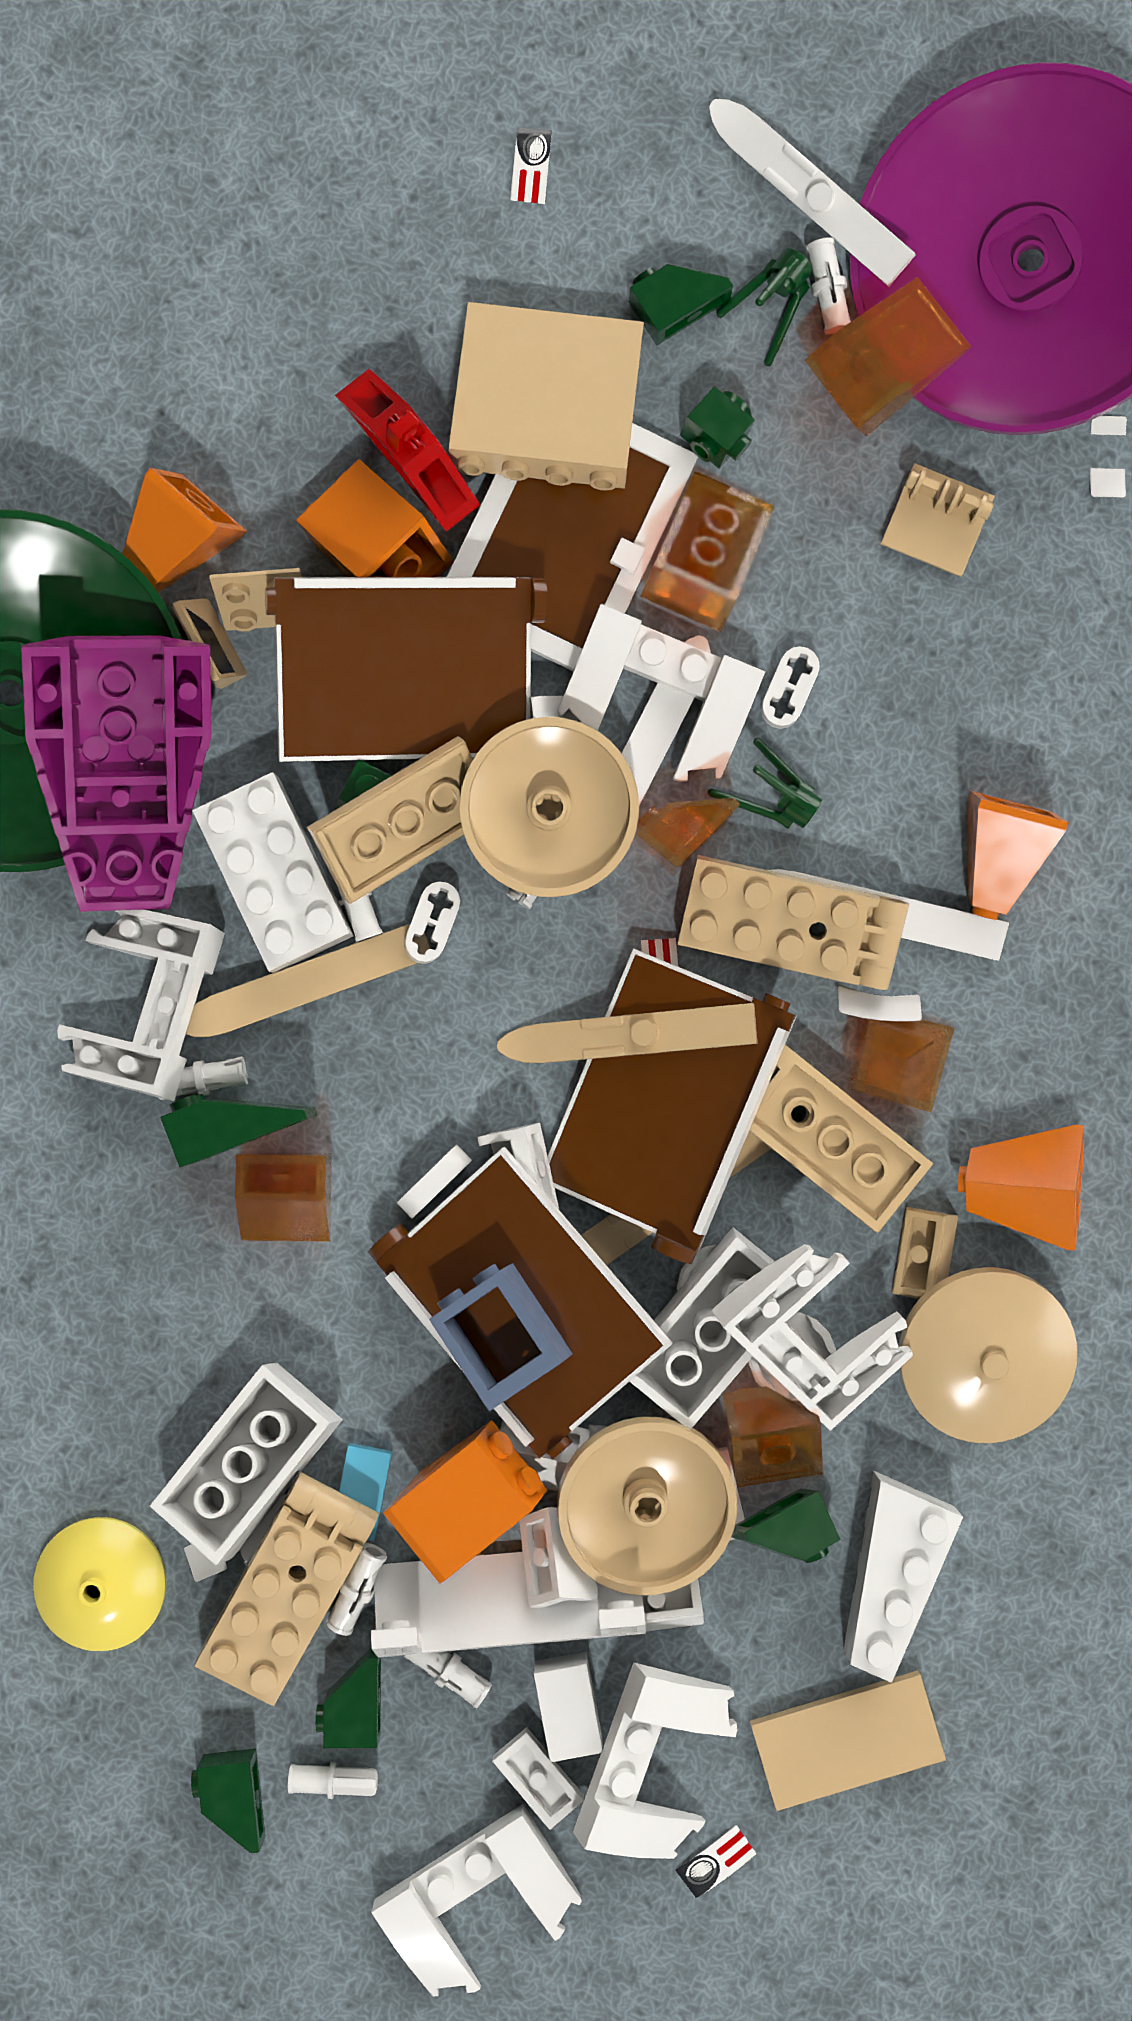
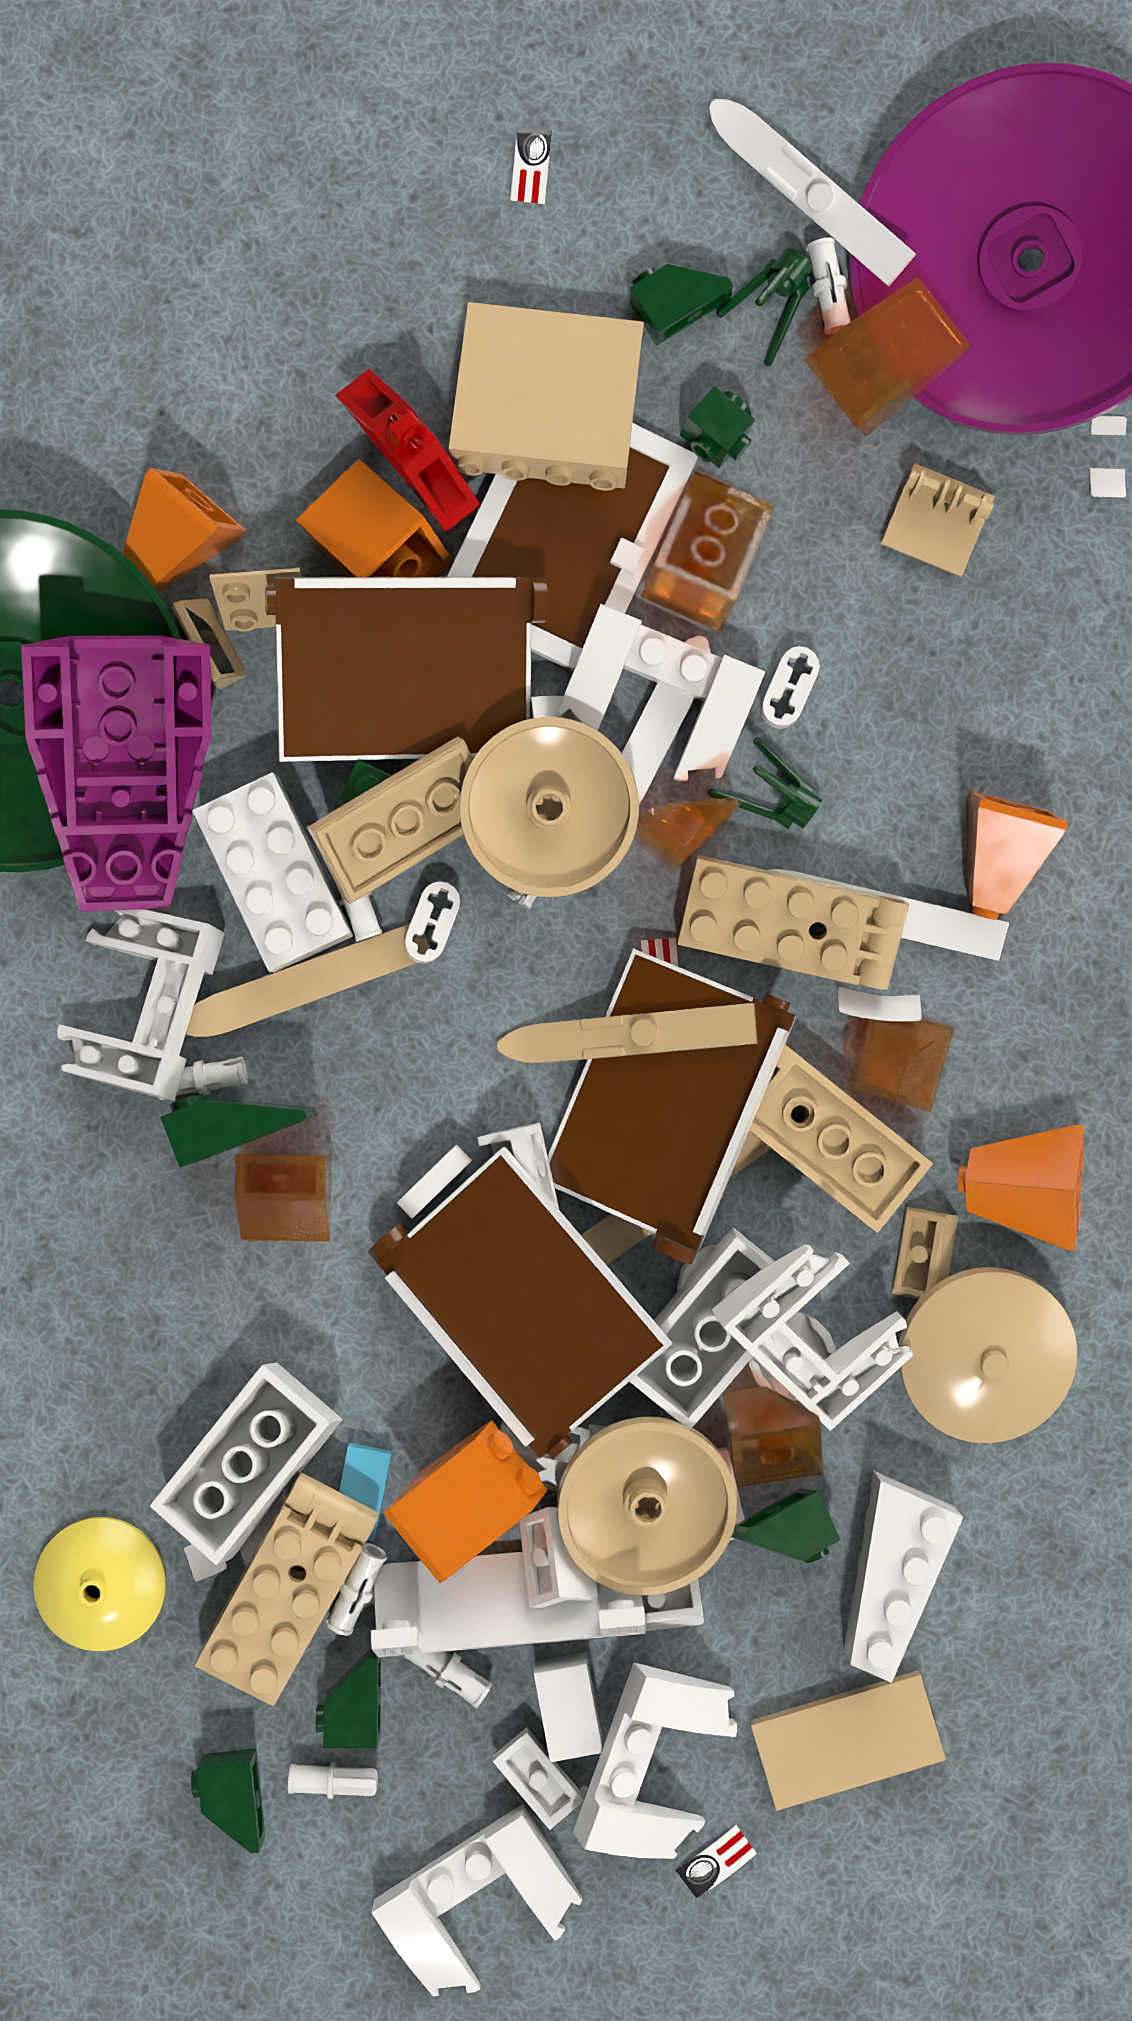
sand blue window [429,1263,573,1411] -> none

